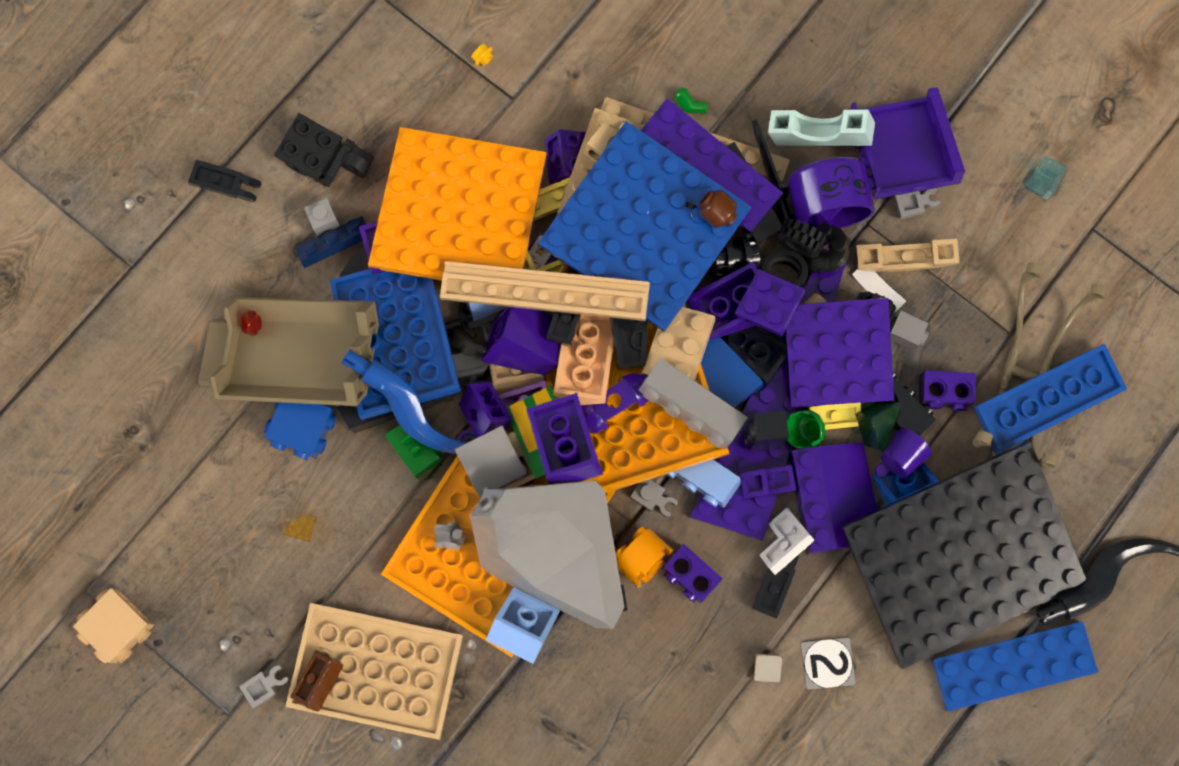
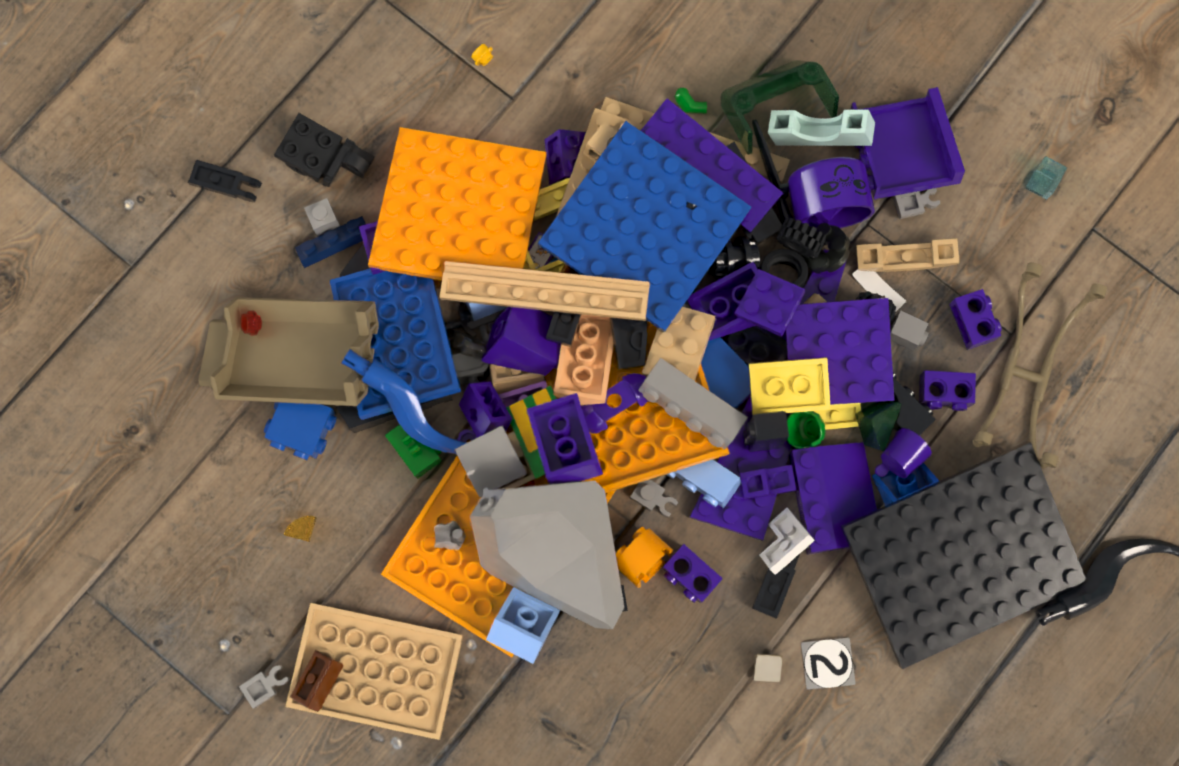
tan brick [73,588,154,664] -> none
reddish brown head [698,190,737,228] -> none
blue plate [932,621,1098,711] -> none
blue plate [973,344,1127,453] -> none
none -> clear green windscreen [721,60,839,155]
none -> light yellow plate [748,357,831,415]
none -> dark purple brick [949,289,1002,350]

